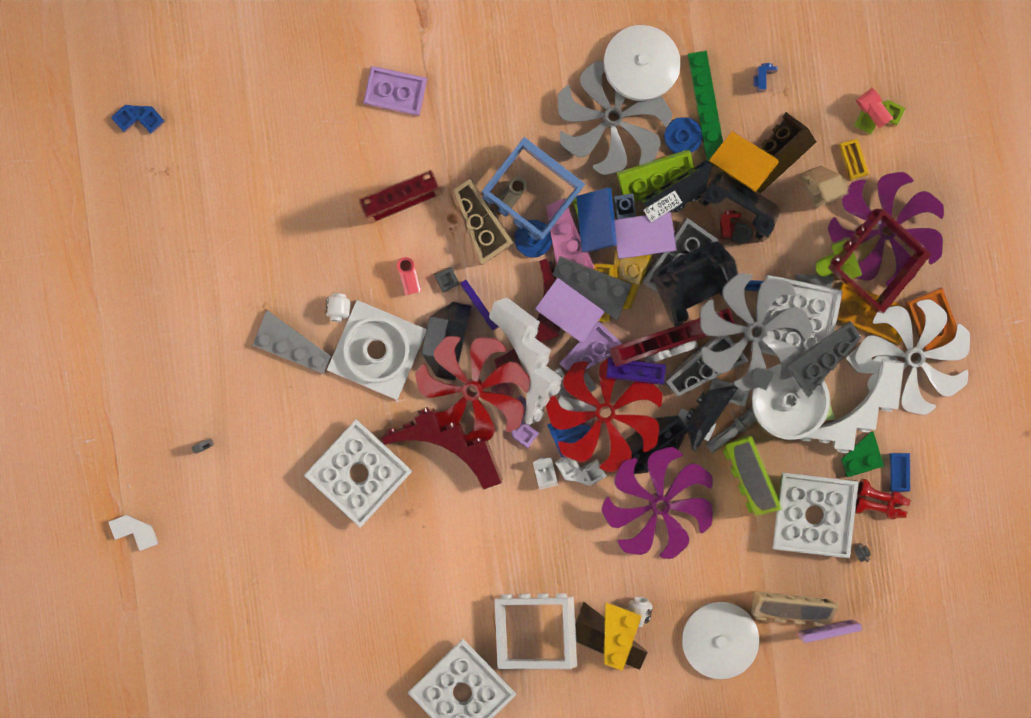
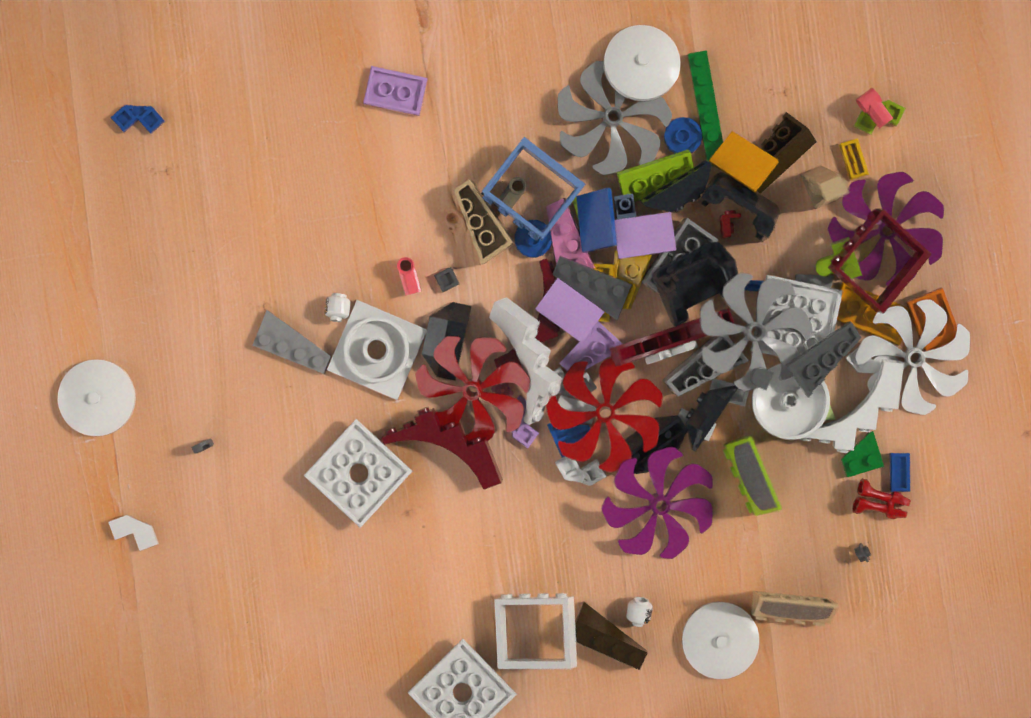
dark red window [359,170,441,224] -> none
dark purple tile [460,280,499,331] -> none
white bracket [533,457,558,490] -> none
yellow wing [604,602,642,671] -> none
dark purple tile [606,358,666,385] -> none
white sticker [644,191,682,222] -> none
light grey pin [705,407,758,454] -> none
dark grey tile [731,222,753,244] -> none
blue bracket [753,63,778,92] -> none
white piece [772,472,859,558] -> none
lavender tile [798,619,862,643] -> none
none -> white dish [58,360,136,436]

